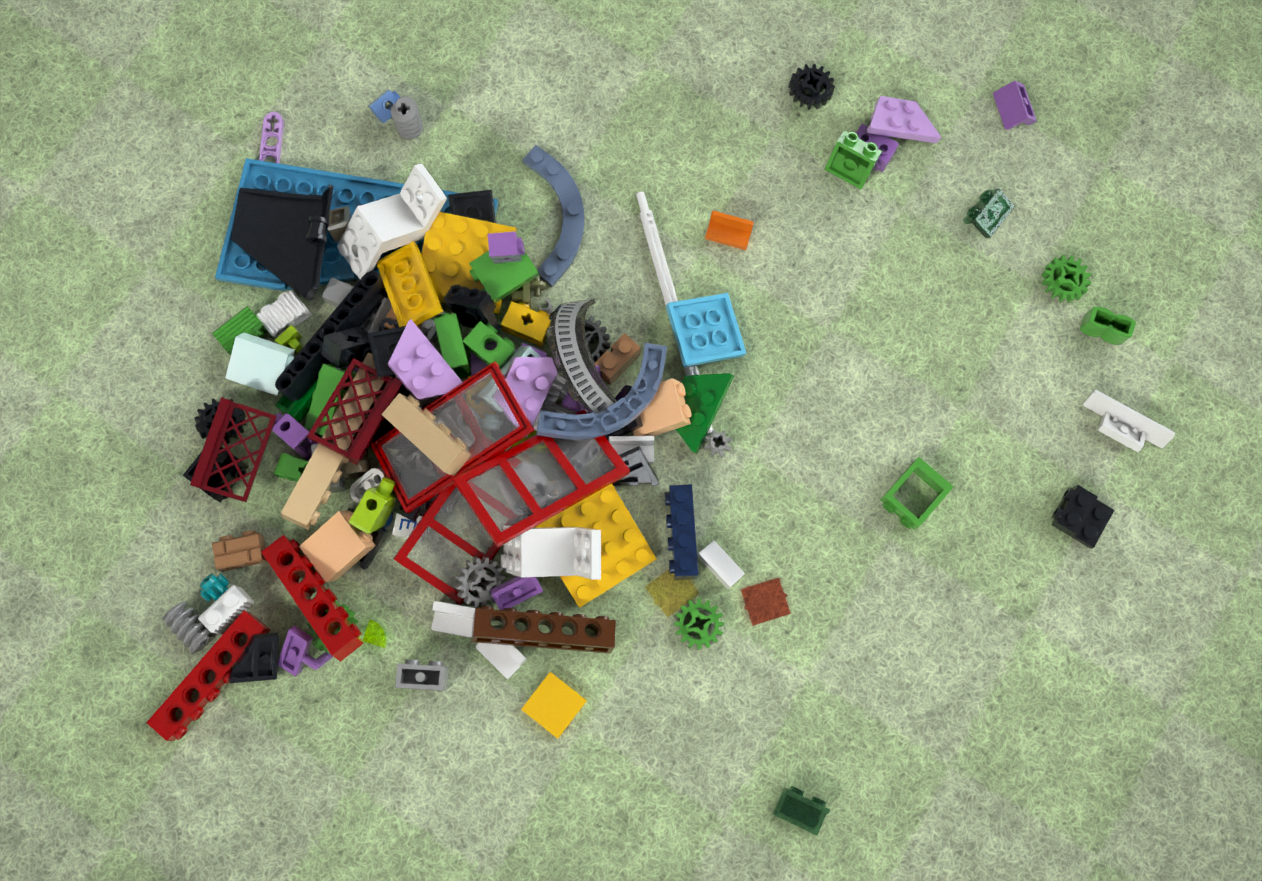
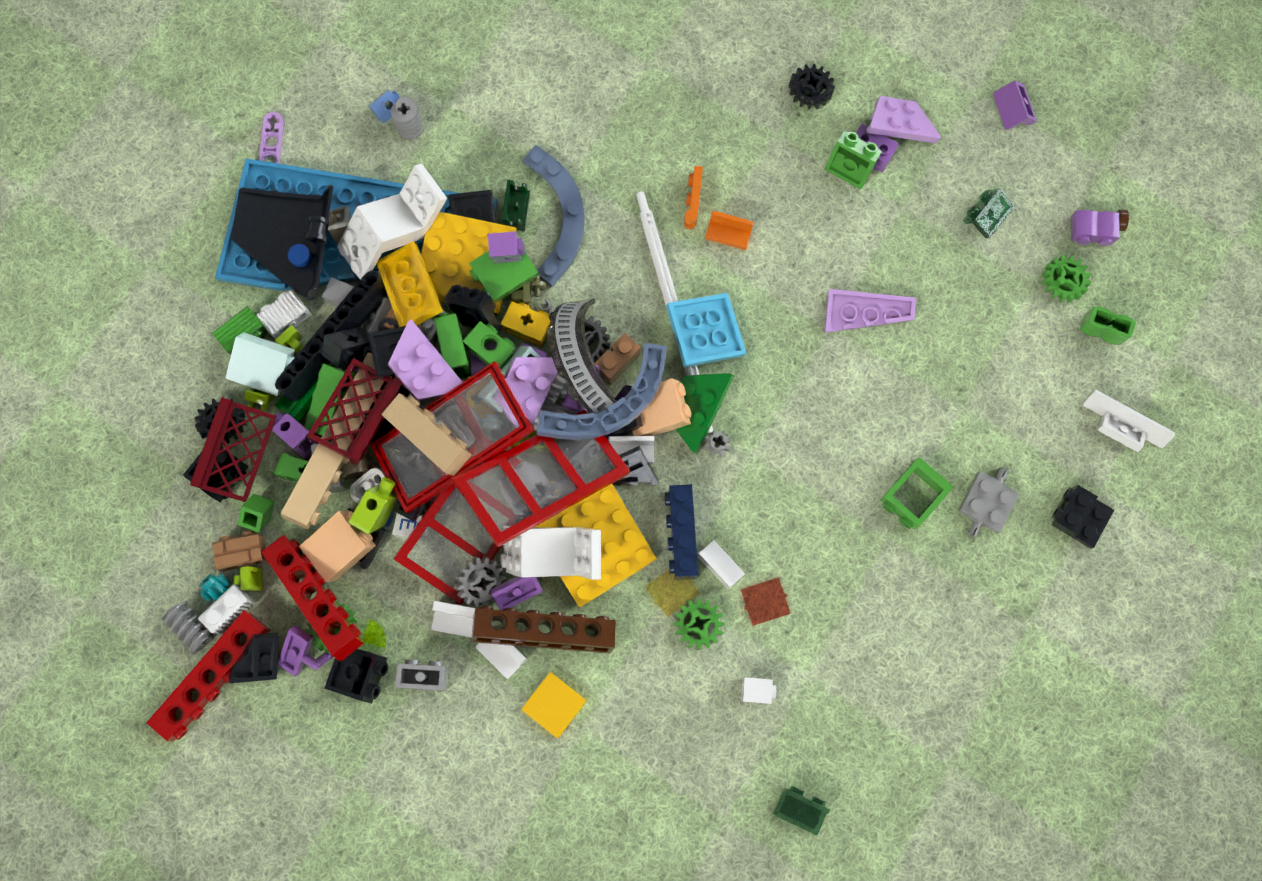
none -> lime tile [233,566,263,592]
none -> bright green brick [237,493,275,533]
none -> lime tile [244,387,275,412]
none -> blue tile [288,244,312,267]
none -> black plate [324,648,388,704]
none -> dark green hinge [502,180,530,231]
none -> orange plate [684,166,703,229]
none -> white brick [741,677,776,704]
none -> lavender wing [824,289,916,333]
none -> light grey plate [958,467,1019,538]
none -> medium lavender brick [1071,210,1119,246]
none -> reddish brown tile [1116,209,1129,231]

